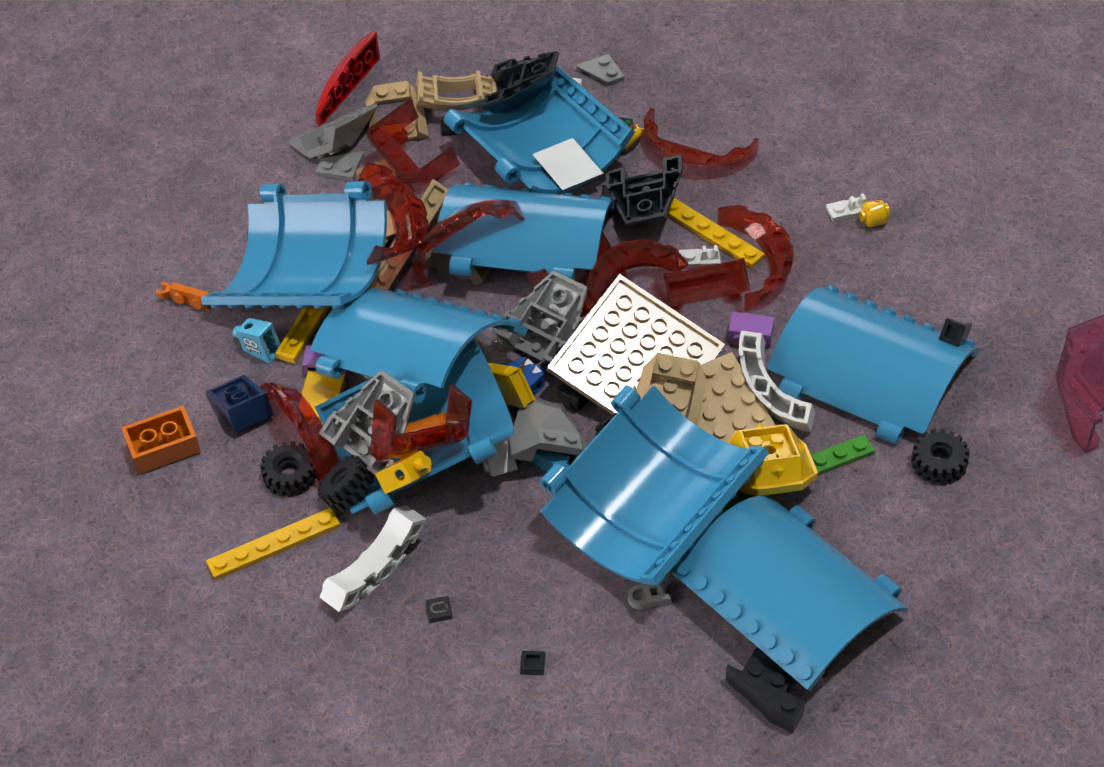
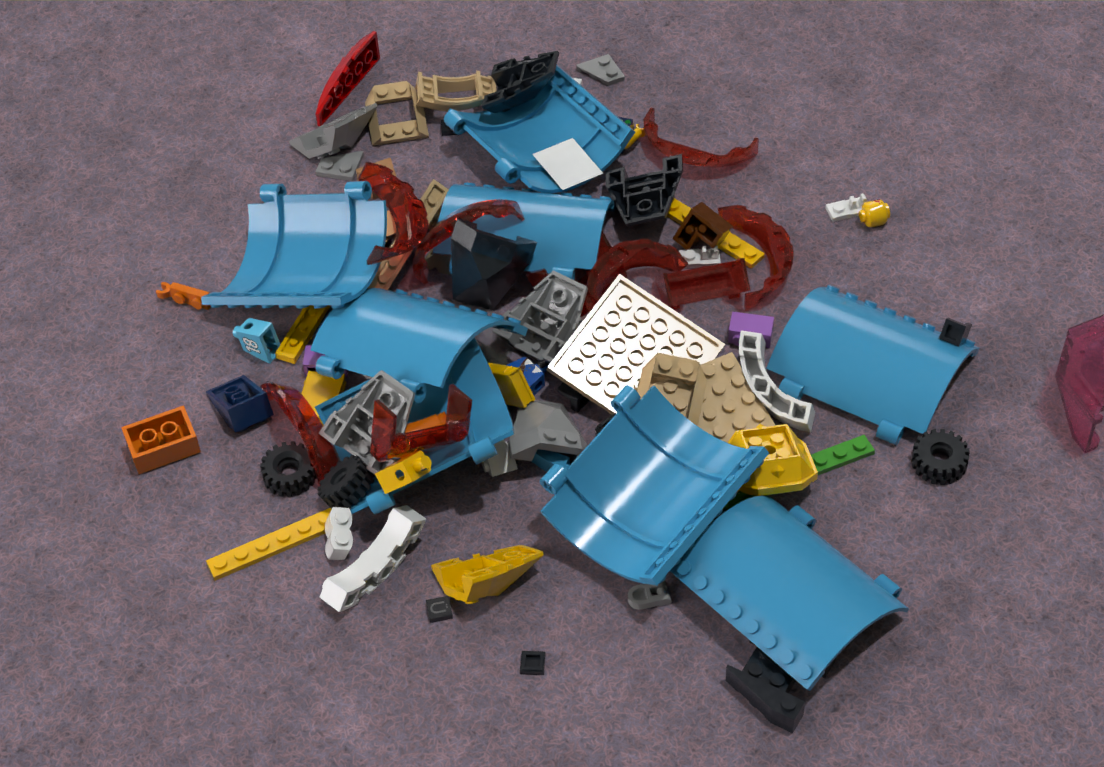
clear red windscreen [367,99,460,184] -> none
none -> white brick [325,507,353,560]
none -> yellow wedge [431,545,544,604]
none -> black wedge [451,218,537,311]
none -> reddish brown brick [672,202,733,250]

